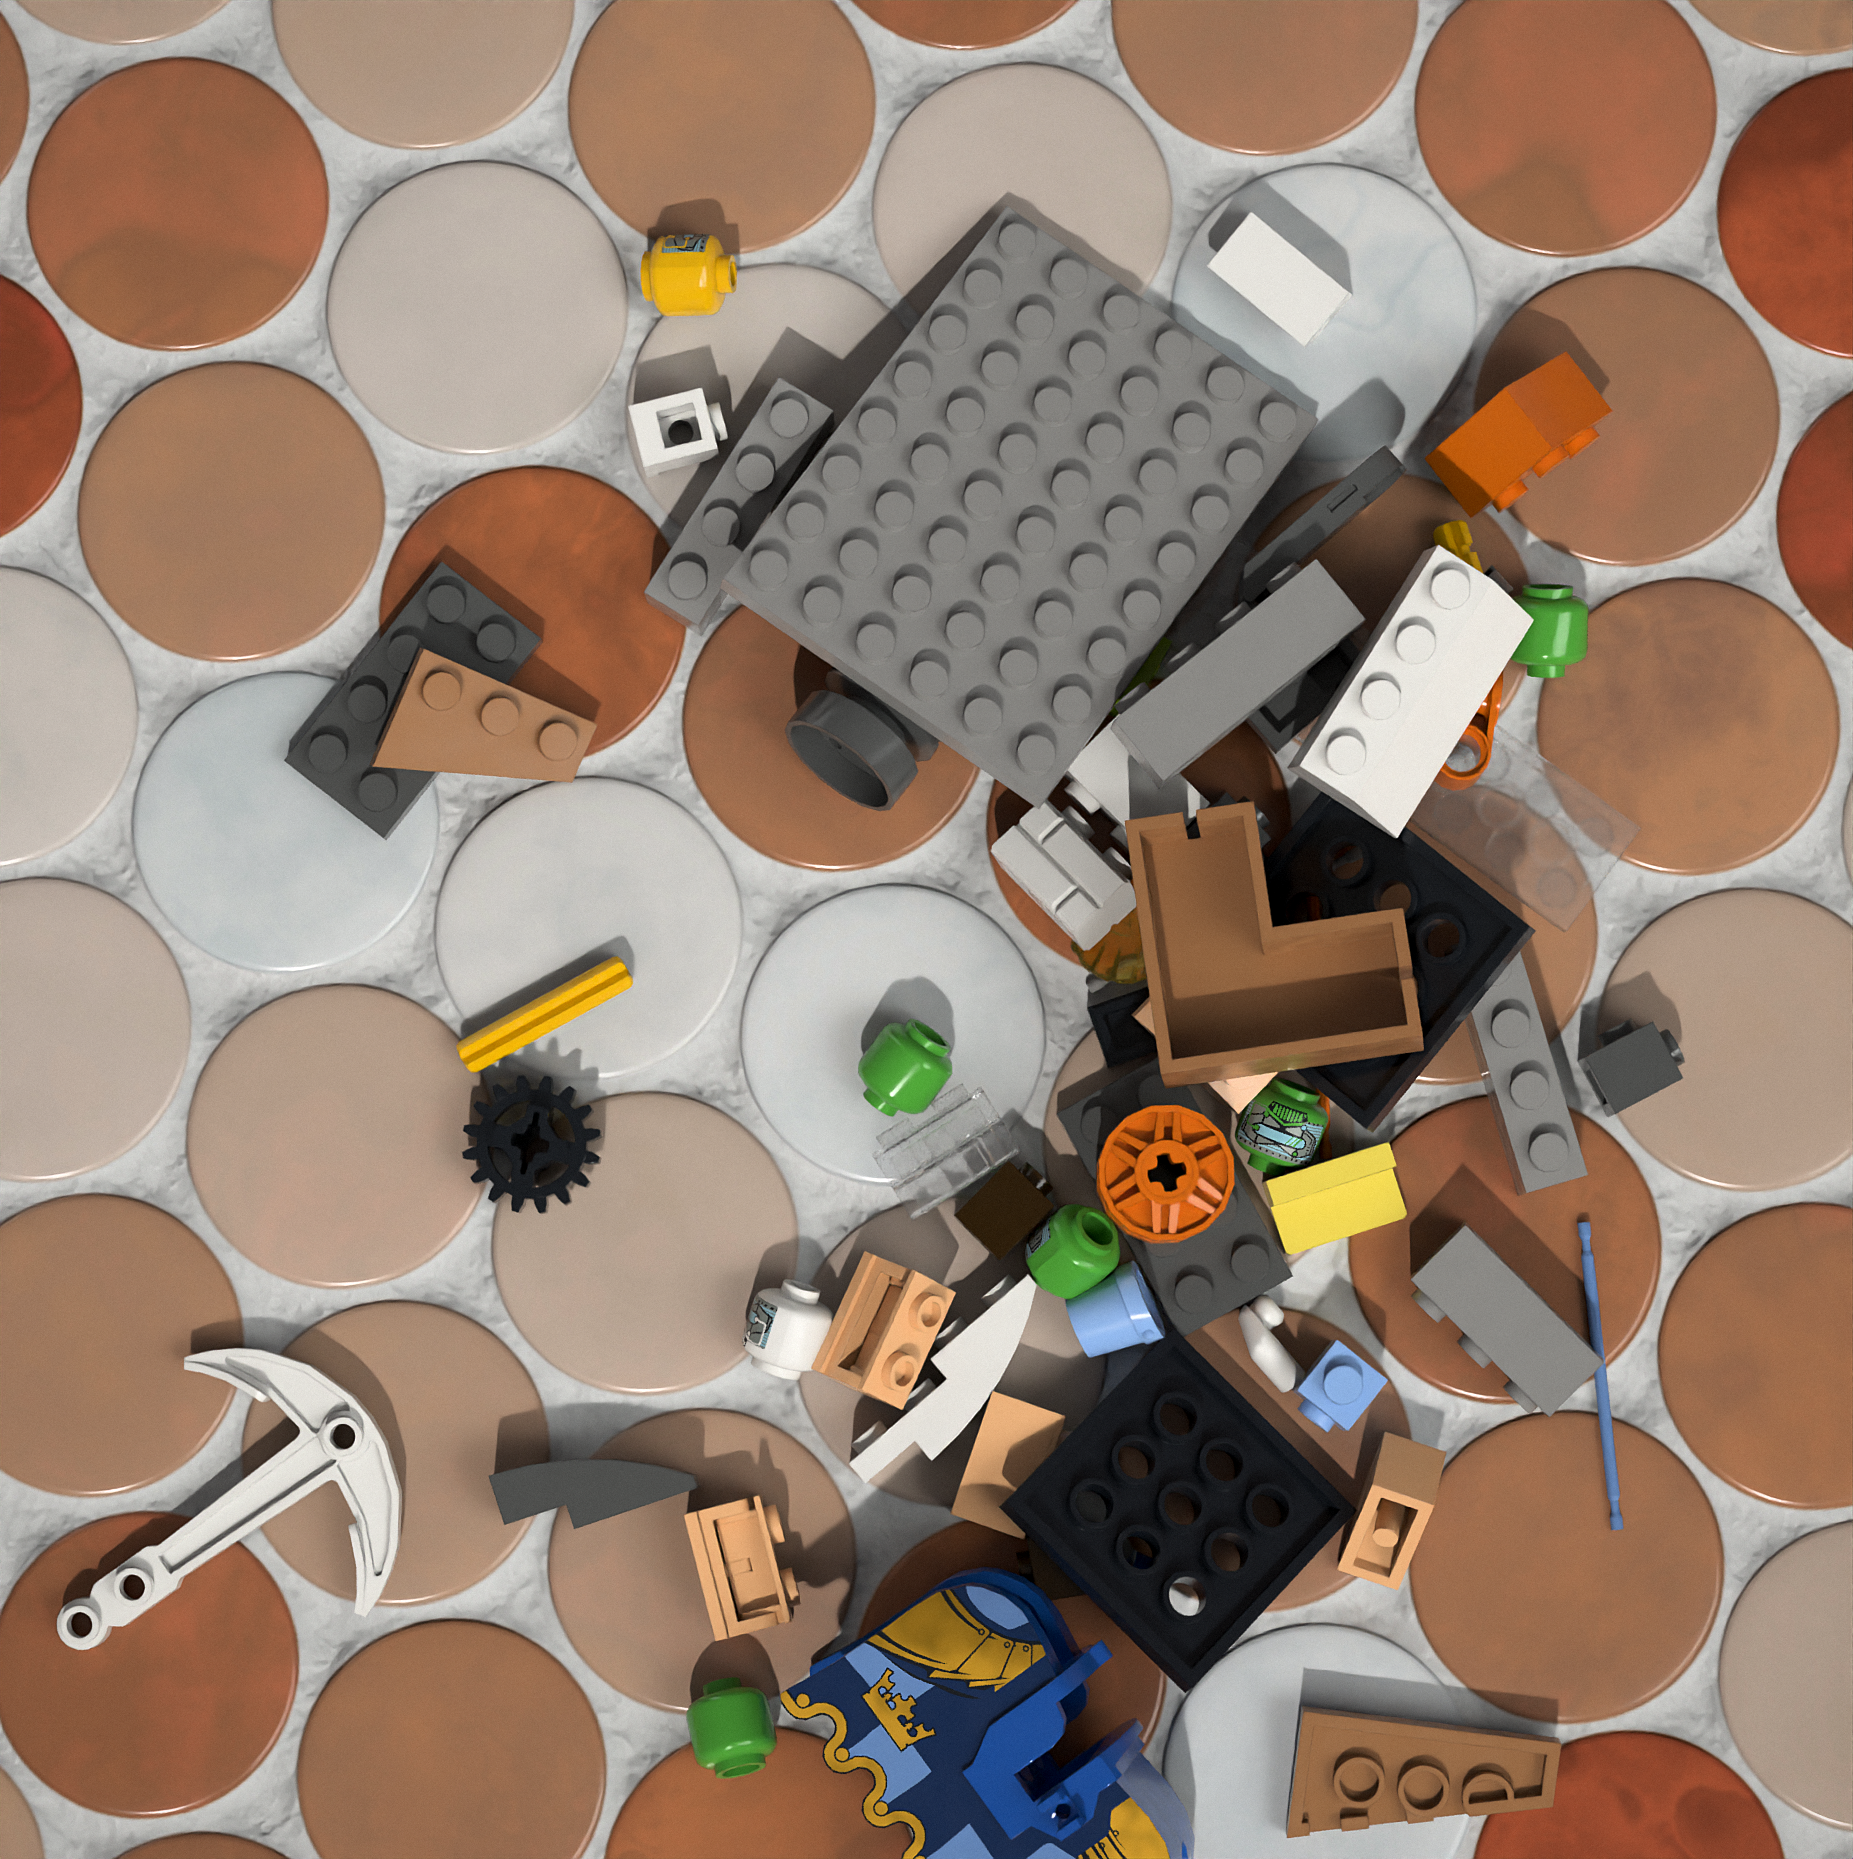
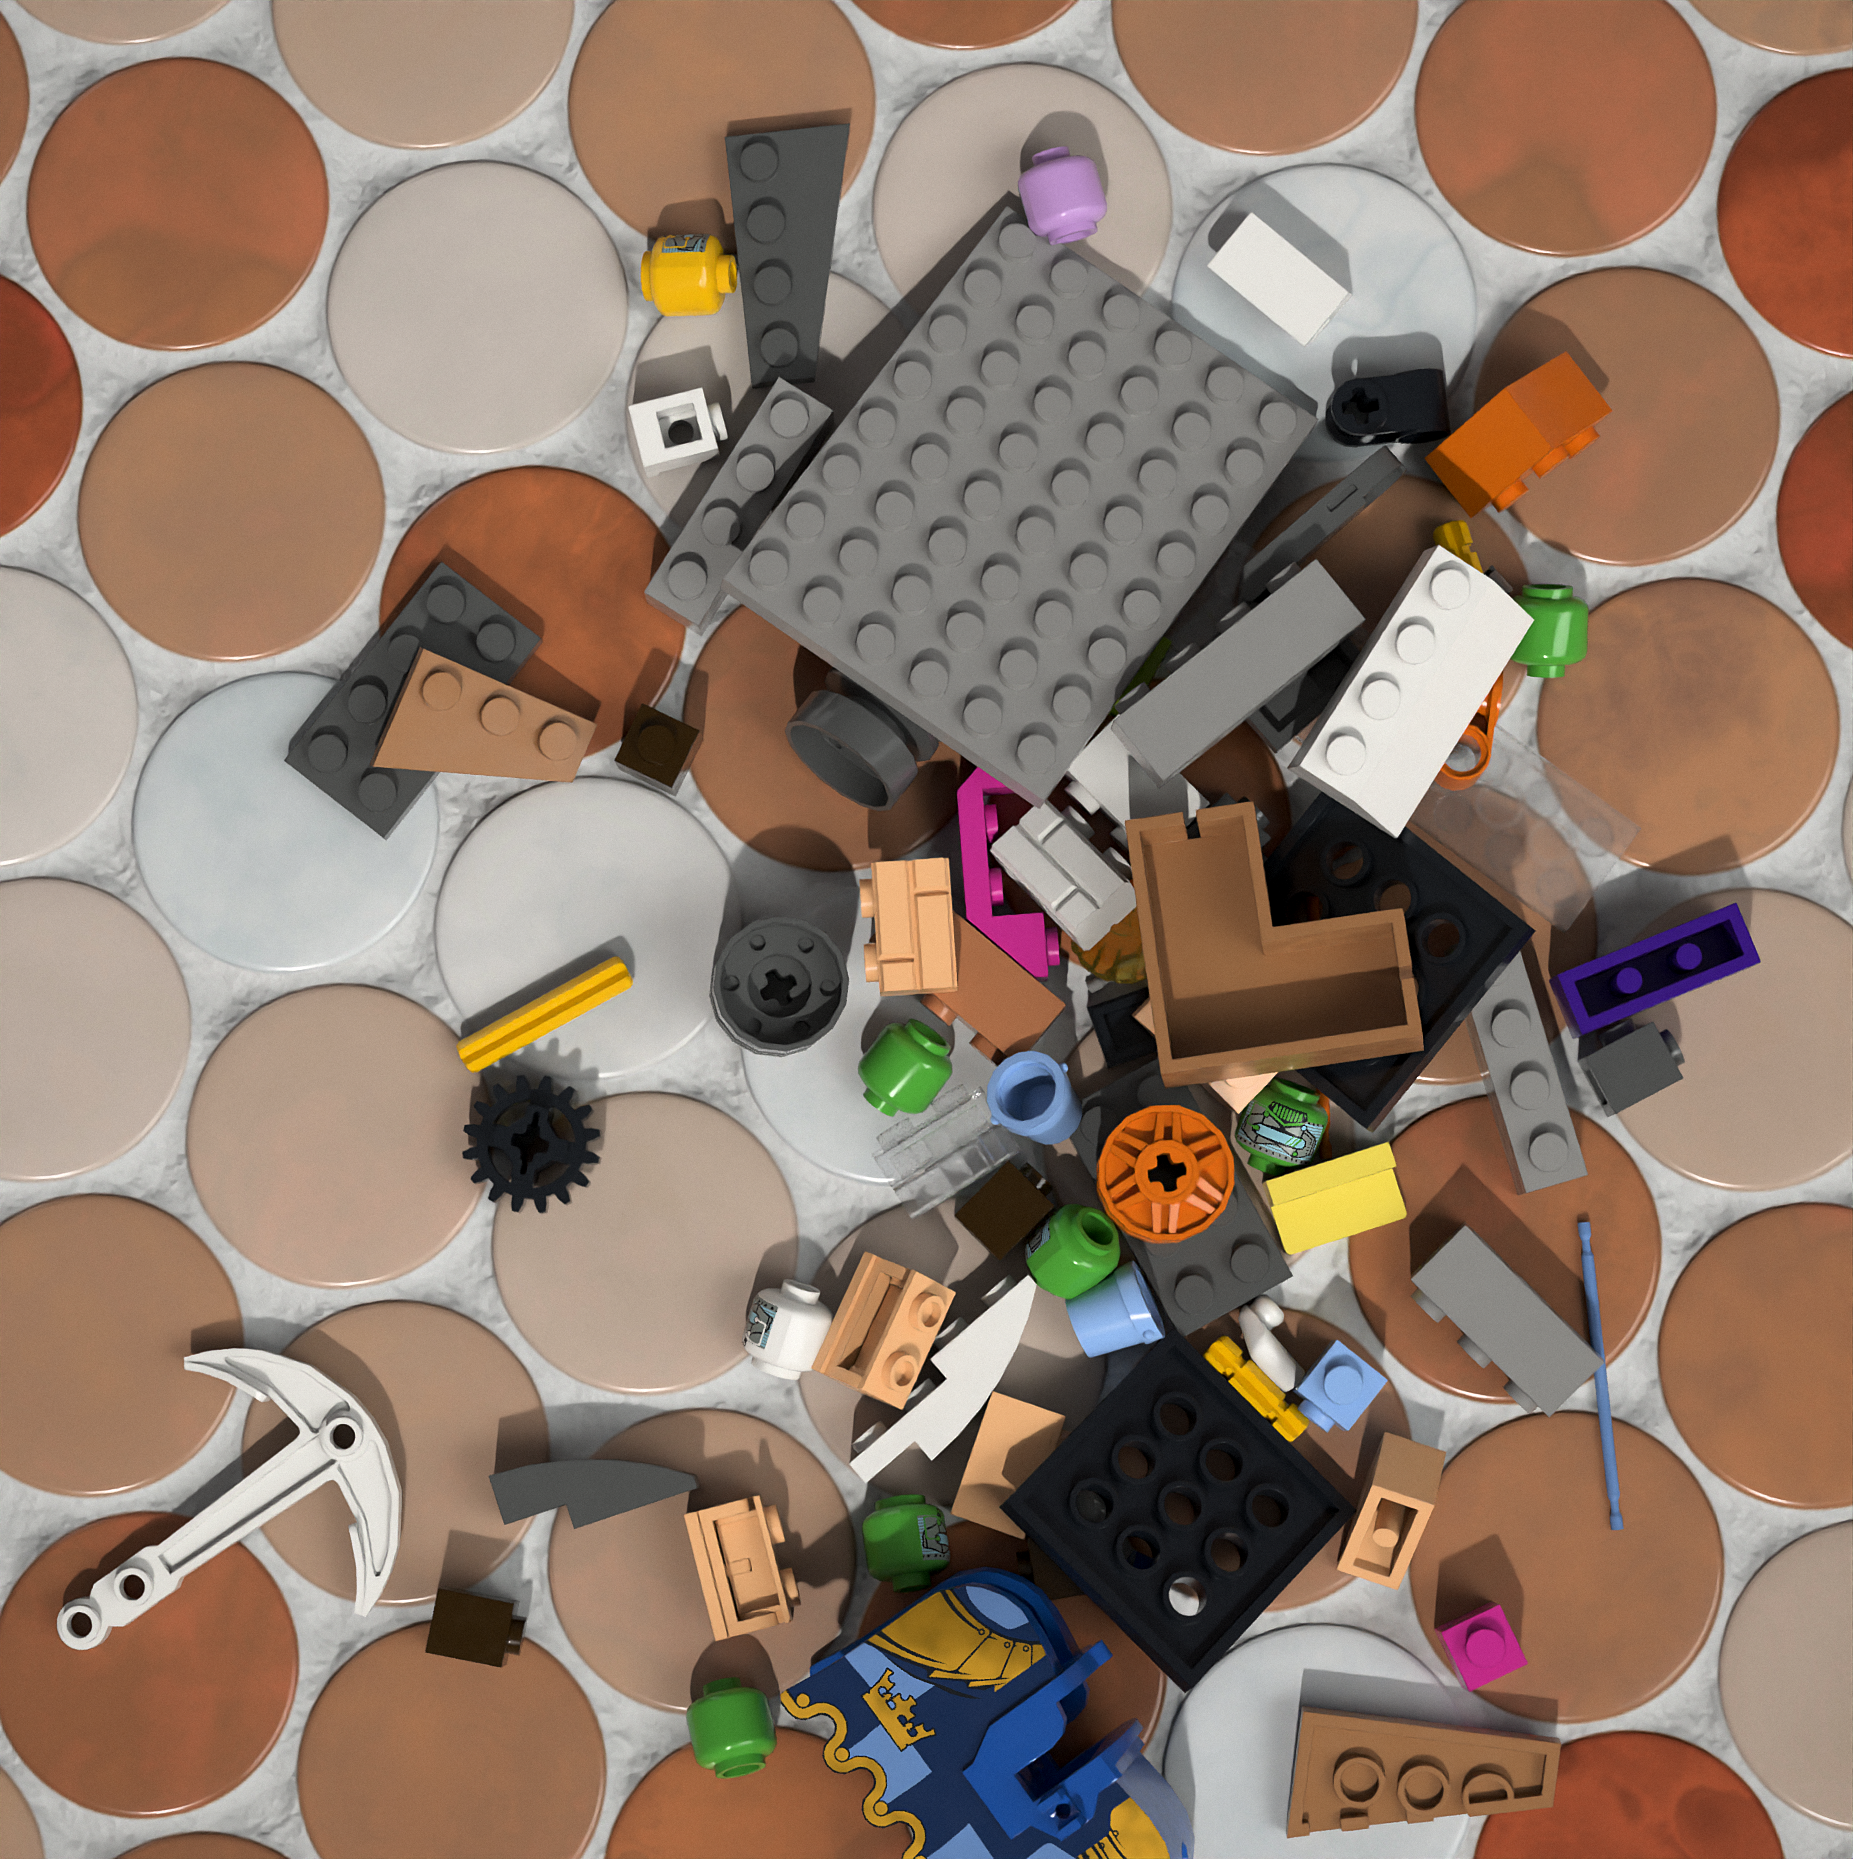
none -> dark brown brick [425,1586,527,1668]
none -> dark brown brick [614,703,703,797]
none -> dark grey wheel [709,916,849,1057]
none -> dark grey wing [725,123,850,389]
none -> light nougat brick [859,858,958,996]
none -> bright green head [861,1494,950,1593]
none -> nougat brick [869,910,1066,1067]
none -> dark pink slope [957,767,1060,982]
none -> light blue piece [987,1051,1082,1145]
none -> lavender head [1018,146,1107,245]
none -> yellow axle [1202,1335,1310,1443]
none -> black piece [1325,368,1451,448]
none -> dark pink brick [1434,1601,1528,1692]
none -> dark purple brick [1548,903,1761,1039]

